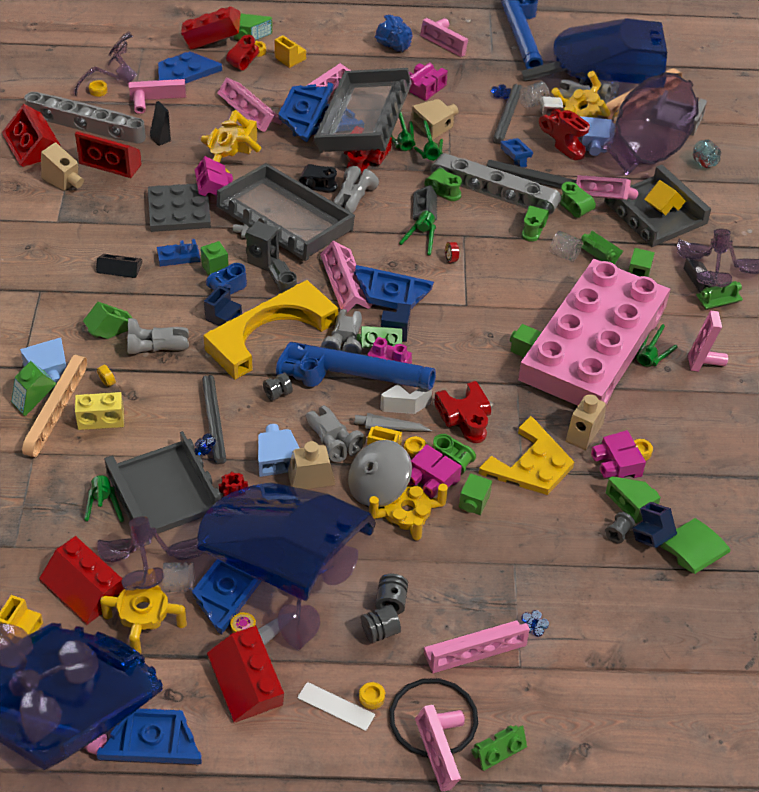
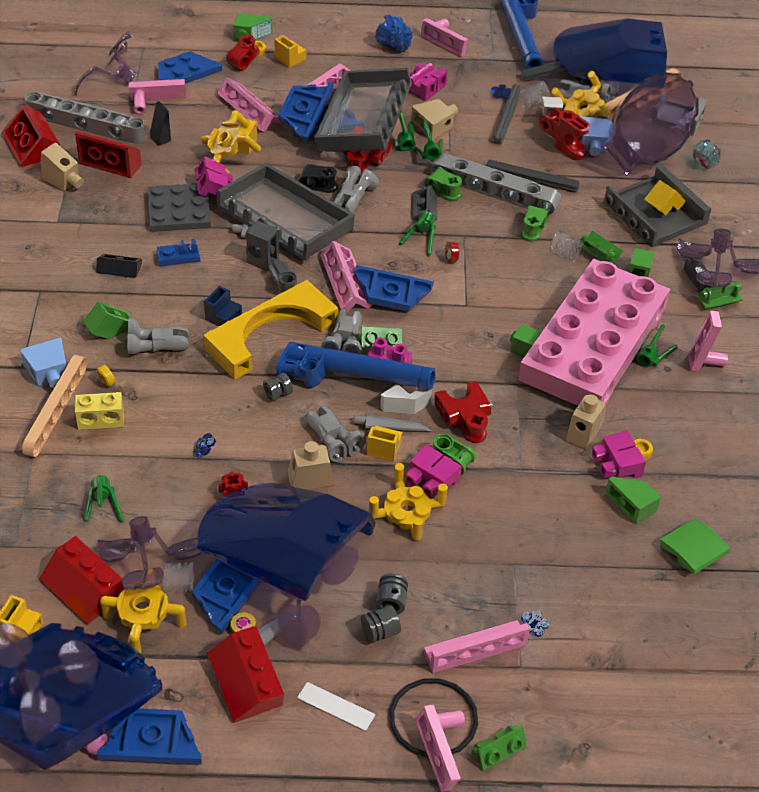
bright green slope [11,361,57,416] -> none
yellow tile [89,80,108,97] -> none
dark grey panel [104,431,222,541] -> none
red slope [181,6,241,50] -> none
bright green brick [200,241,229,276] -> none
dark grey axle [202,375,226,464] -> none
blue piece [206,263,247,295] -> none
light blue torso [258,424,299,477] -> none
light grey dish [348,440,412,507] -> none
yellow tile [359,682,385,709] -> none
dark blue piece [381,303,411,342] -> none
yellow tile [404,436,427,459] -> none
bright green brick [459,473,492,515] -> none
yellow wing [478,416,574,495] -> none
blue plate [501,138,533,168] -> none
bright green piece [559,182,596,218] -> none
bright pink piece [576,175,638,200] -> none
dark grey bush [605,512,635,543] -> none
dark blue piece [632,502,677,548] -> none

